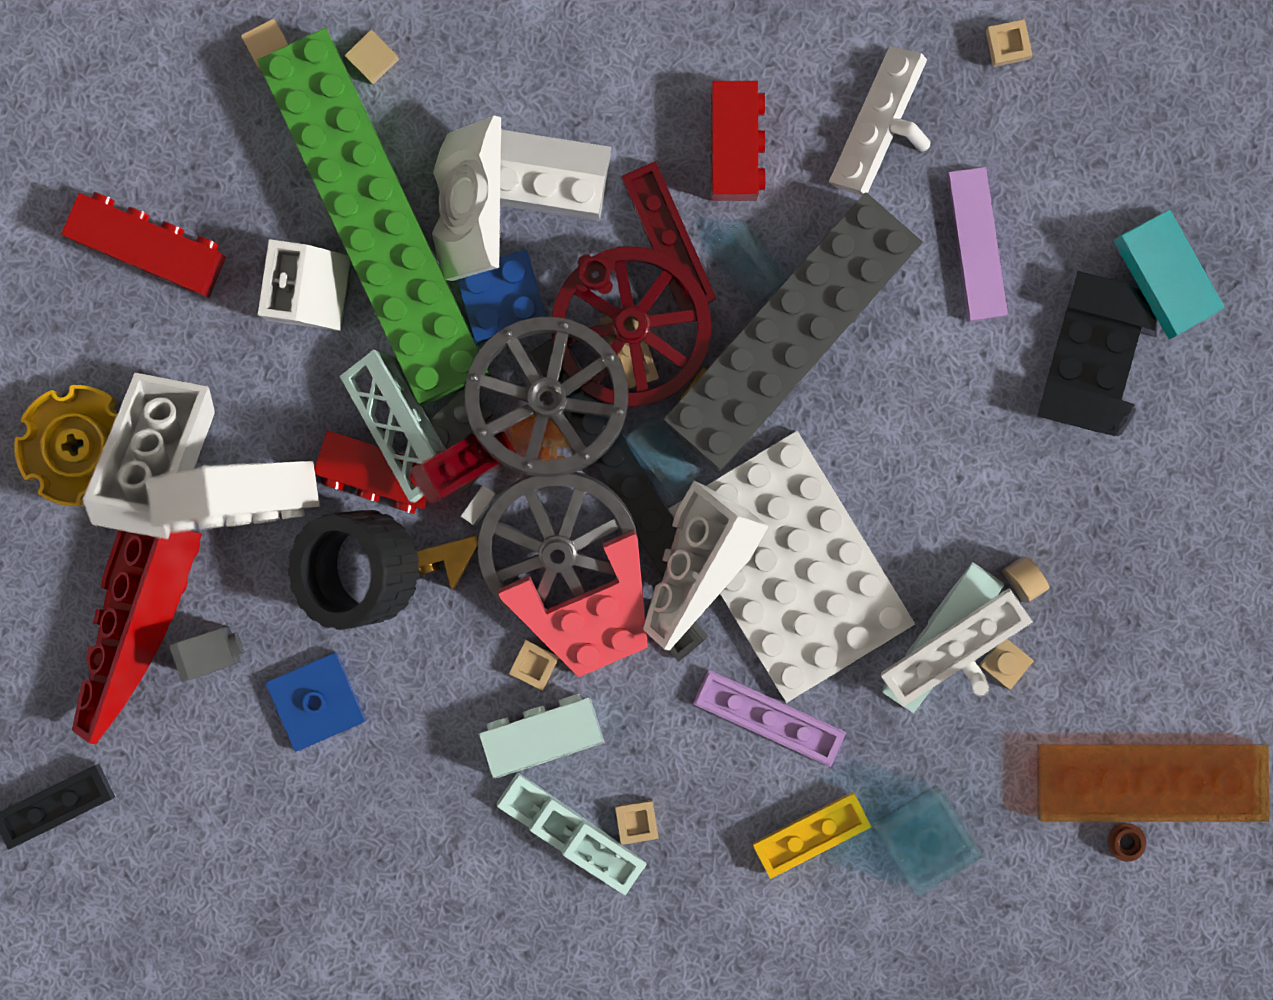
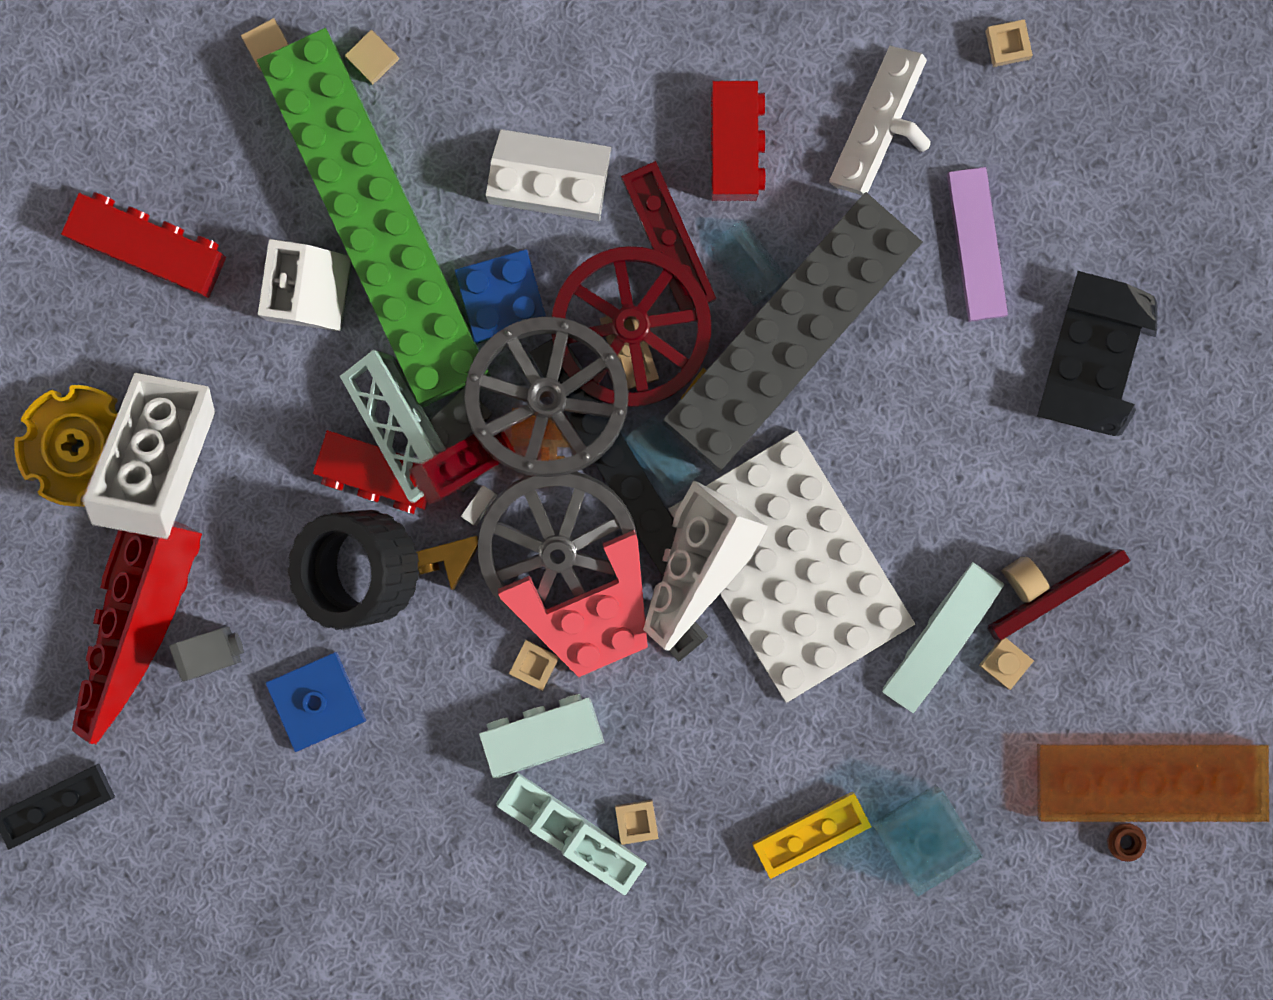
white brick [146,461,320,532] -> none
white slope [432,116,501,281] -> none
dark red plate [575,254,615,295] -> none
lavender tile [693,669,847,767] -> none
white plate [881,588,1032,707] -> none
teal tile [1113,210,1225,340] -> none
none -> dark red tile [987,549,1131,641]

